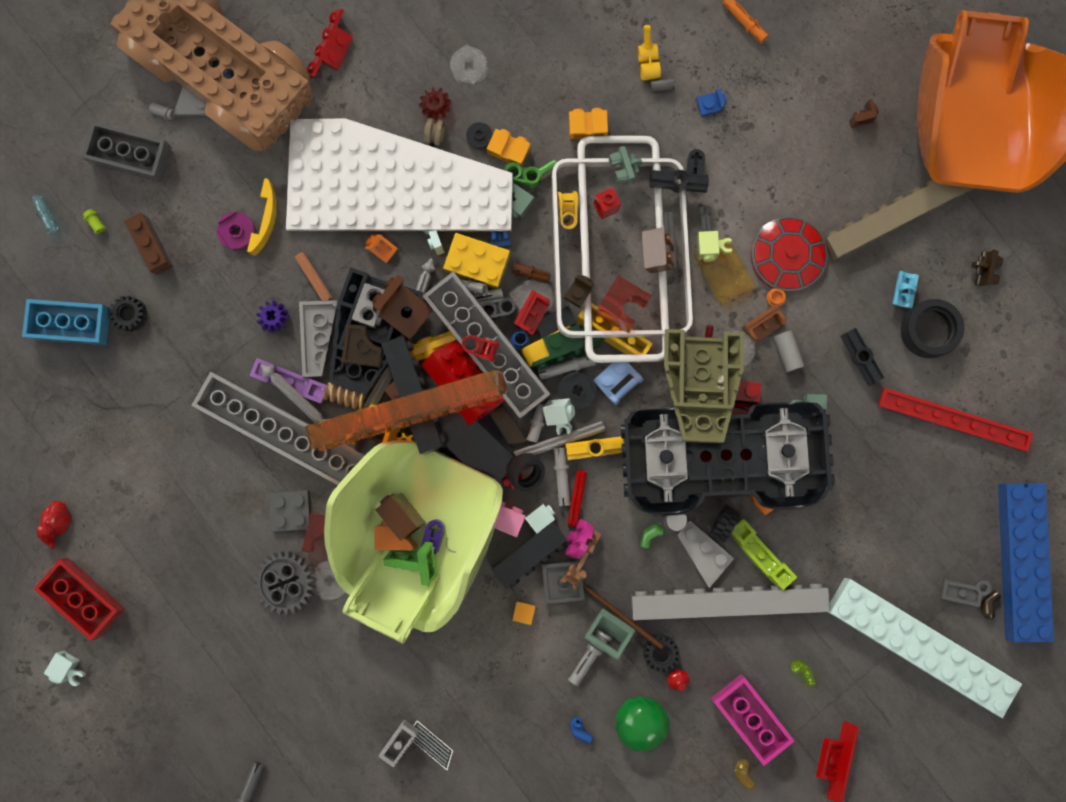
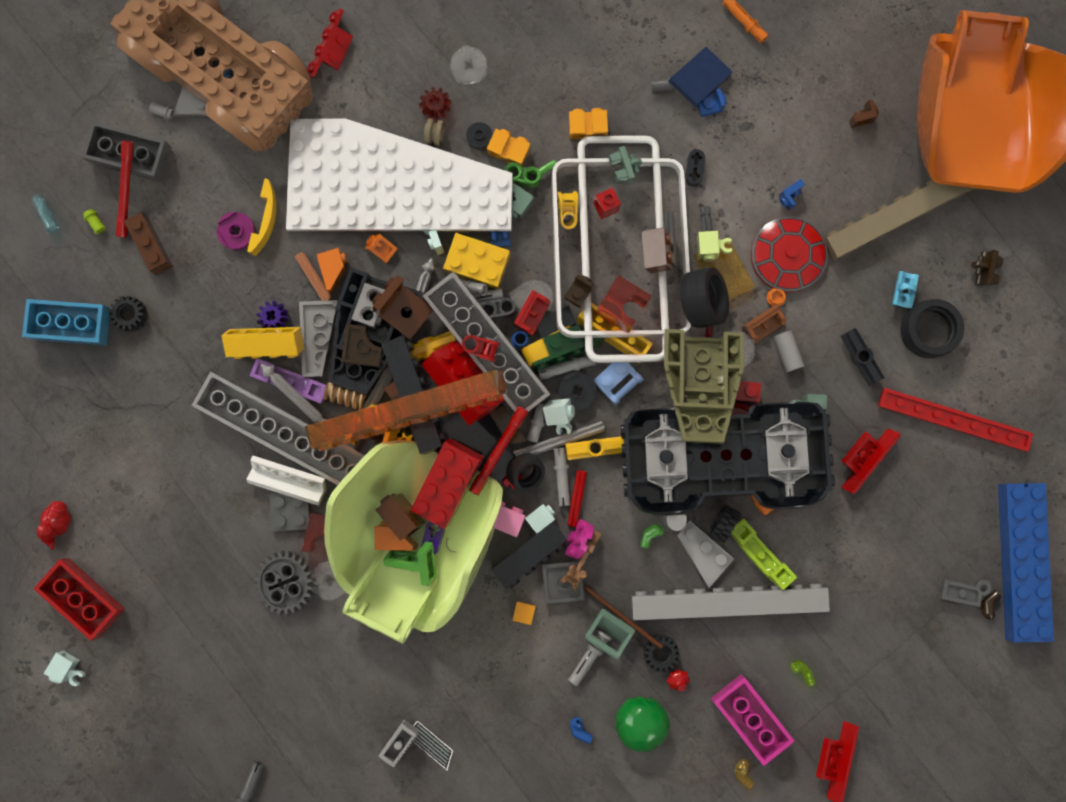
reddish brown axle [512,262,551,283] -> none
yellow beam [637,25,661,81] -> none
black piece [649,170,709,193] -> none
light aqua brick [828,578,1022,718] -> none
none -> red piece [116,140,134,237]
none -> yellow brick [221,327,305,359]
none -> white fence [247,456,327,506]
none -> orange slope [316,248,348,294]
none -> red brick [410,438,484,529]
none -> red piece [469,406,528,496]
none -> dark blue tile [668,47,733,107]
none -> black tyre [680,267,730,328]
none -> blue bracket [779,179,805,211]
none -> red bracket [841,428,901,495]

